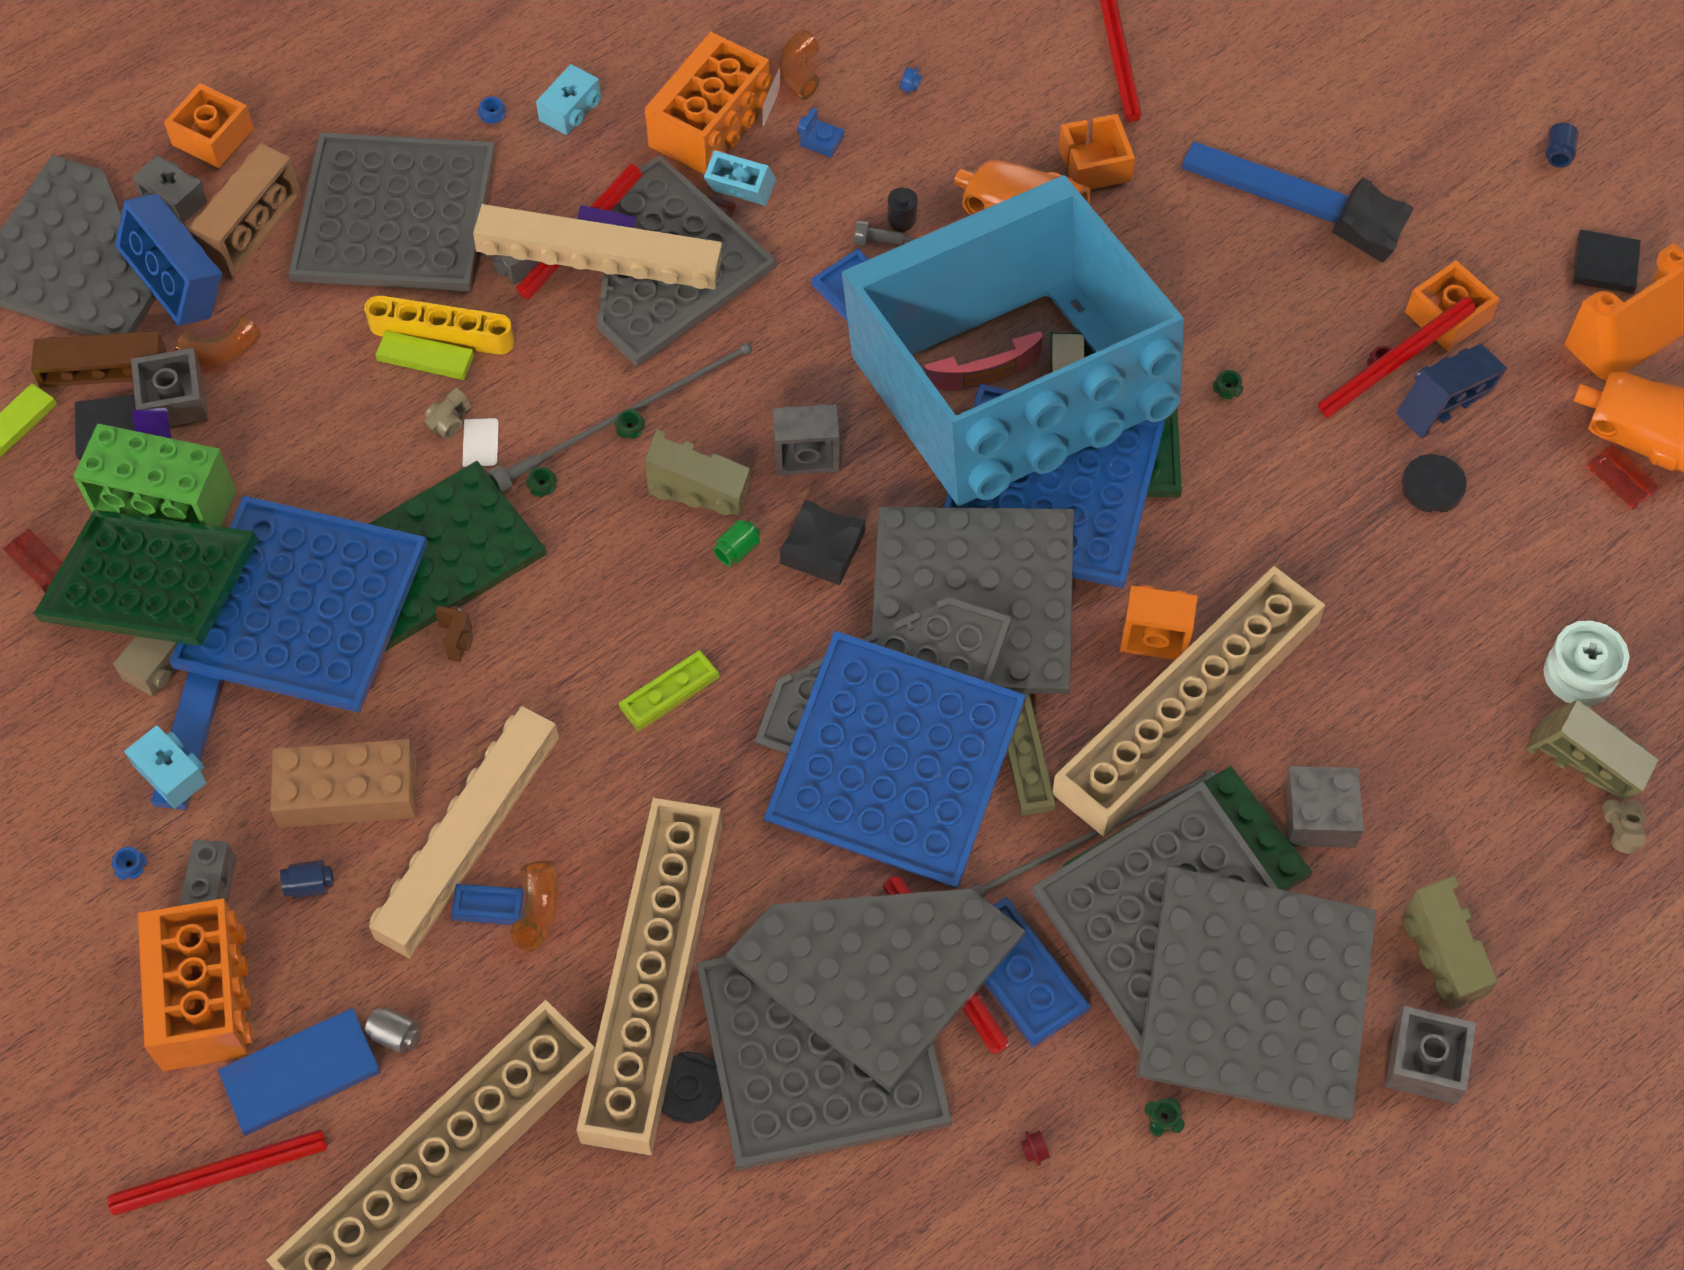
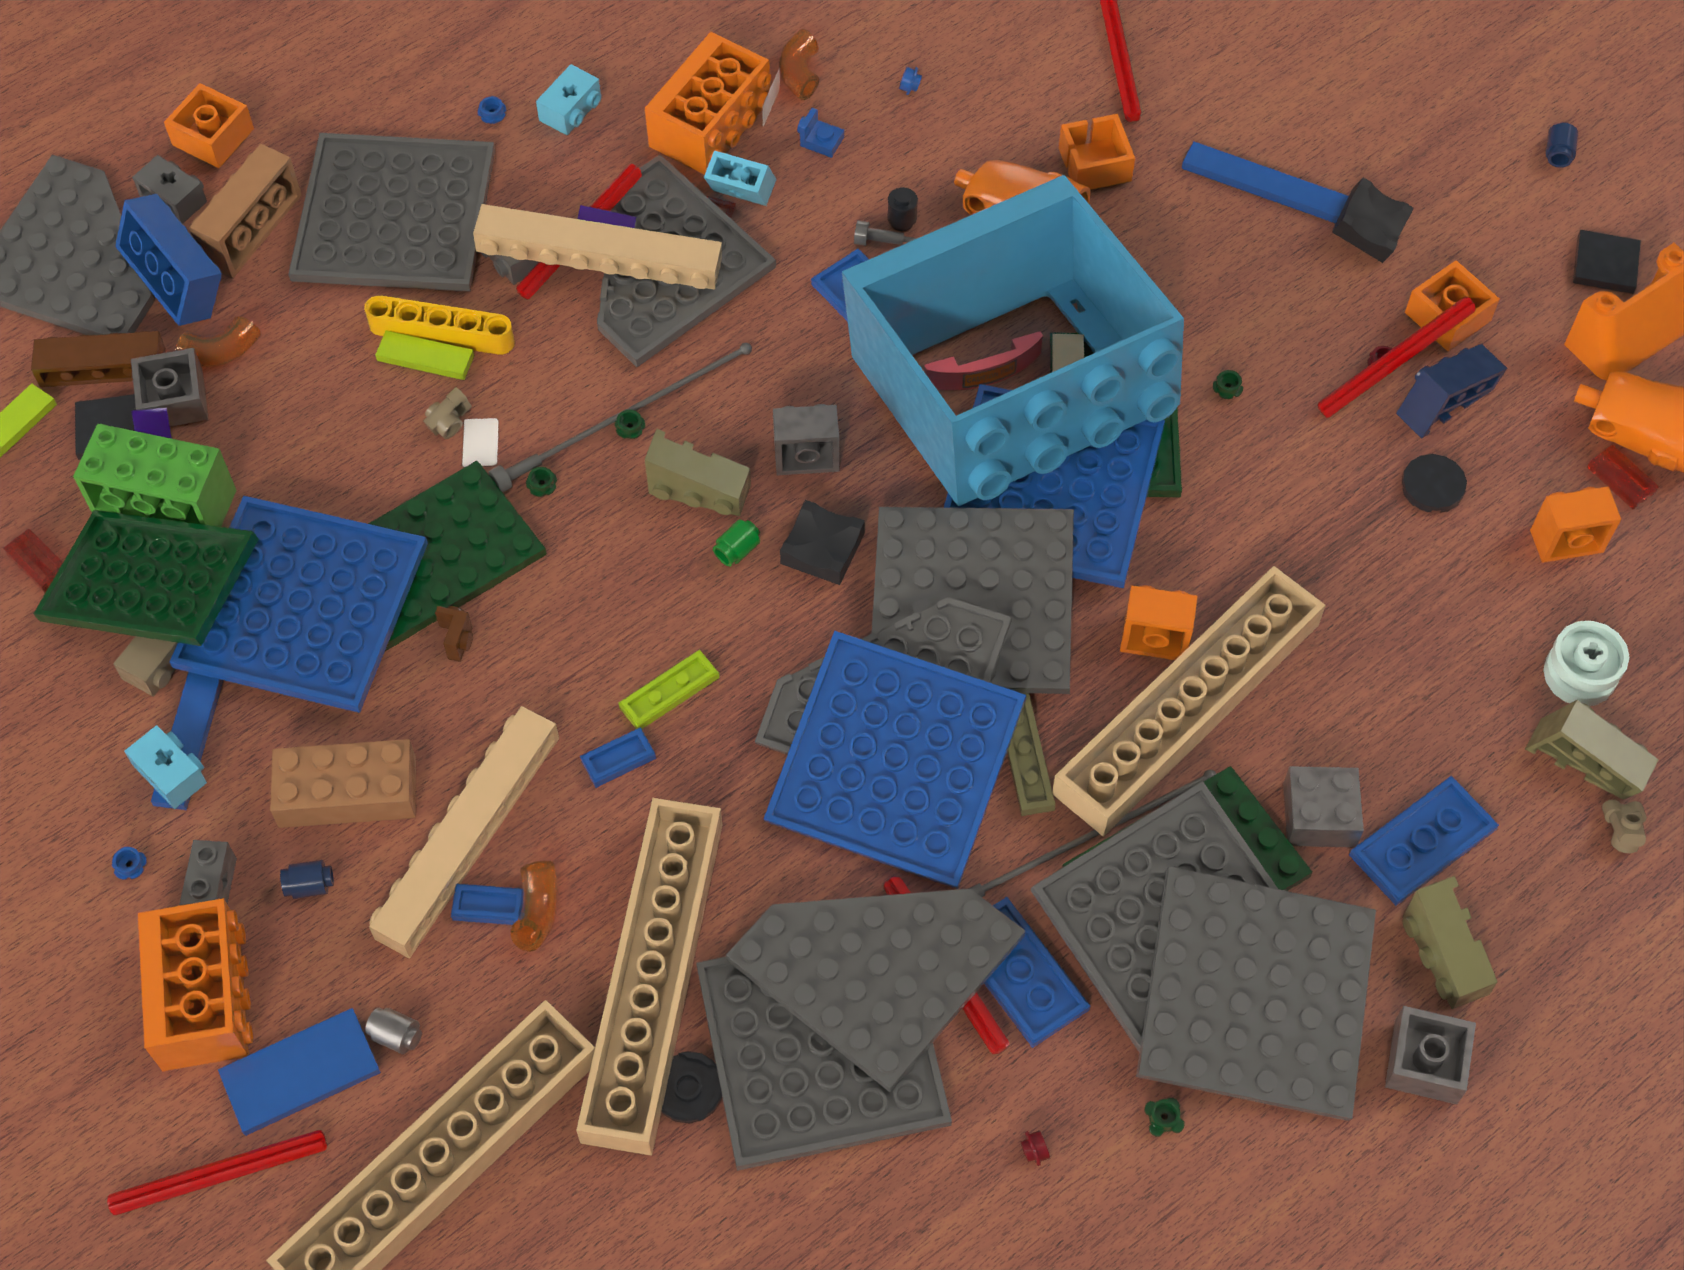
none -> blue tile [580,727,656,788]
none -> blue tile [1349,775,1499,906]
none -> orange brick [1530,486,1621,563]

